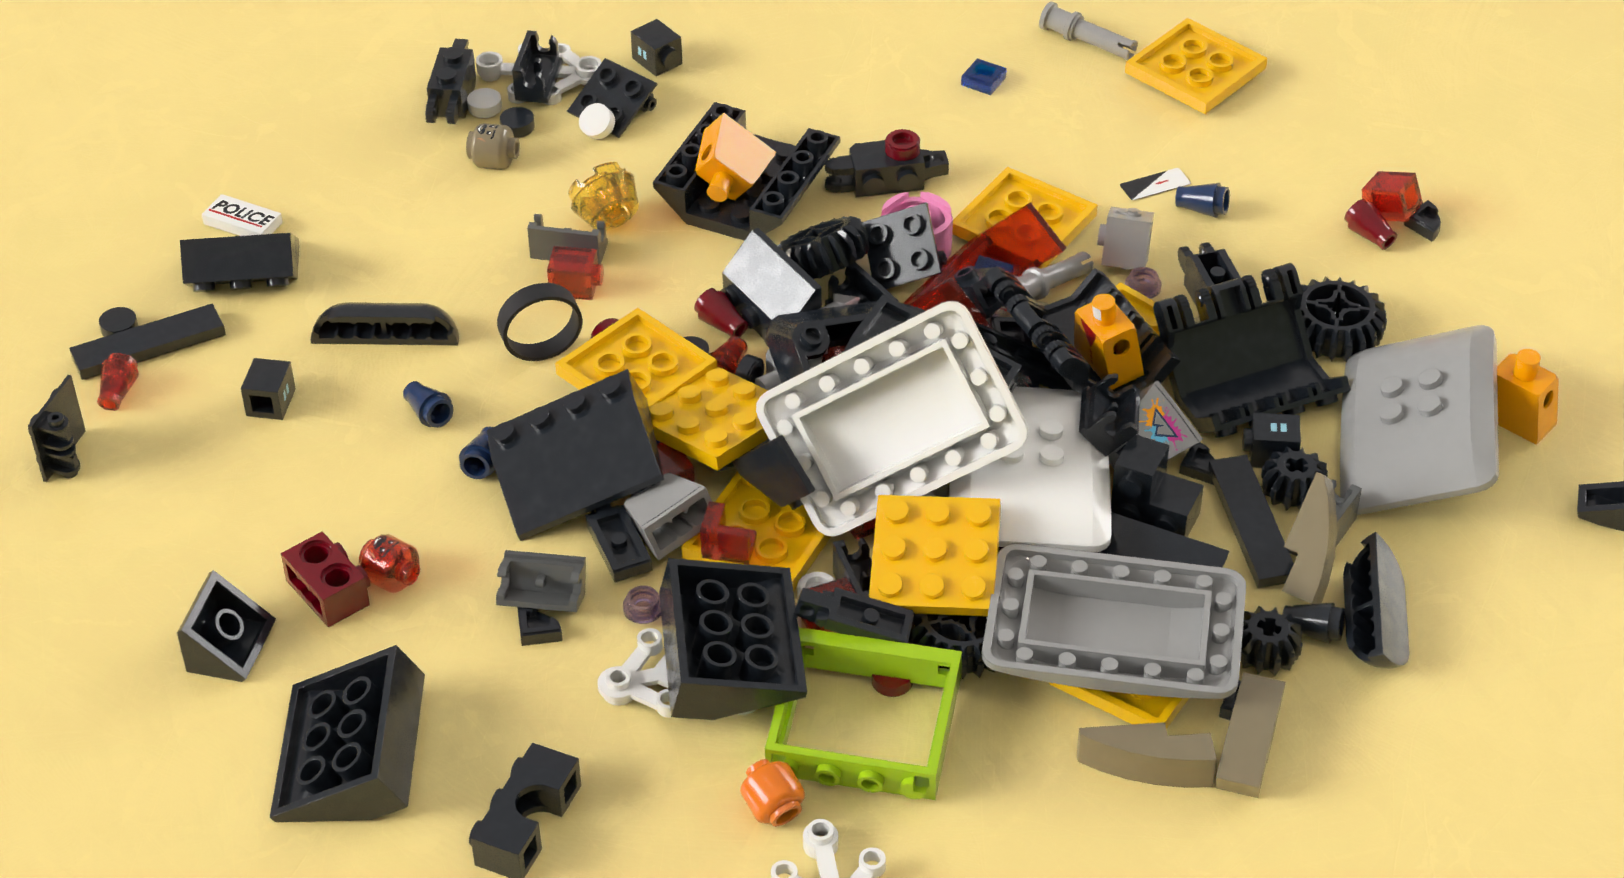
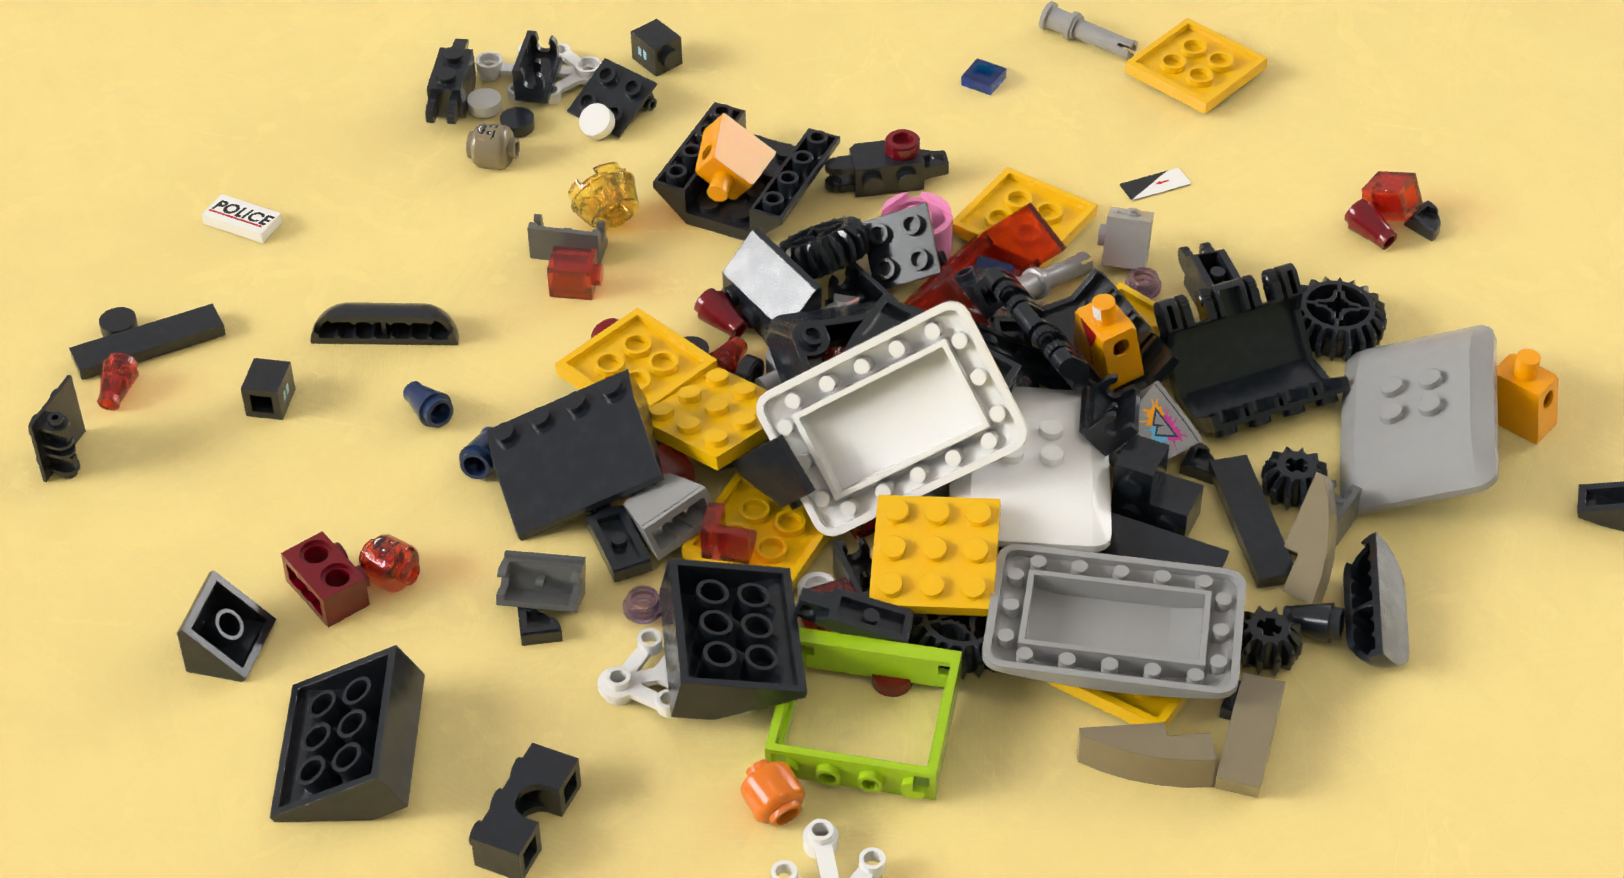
black slope [180,233,299,292] -> none
black tyre [497,283,583,361] -> none
dark blue cone [1175,183,1230,218] -> none
black brick [1242,413,1301,468] -> none

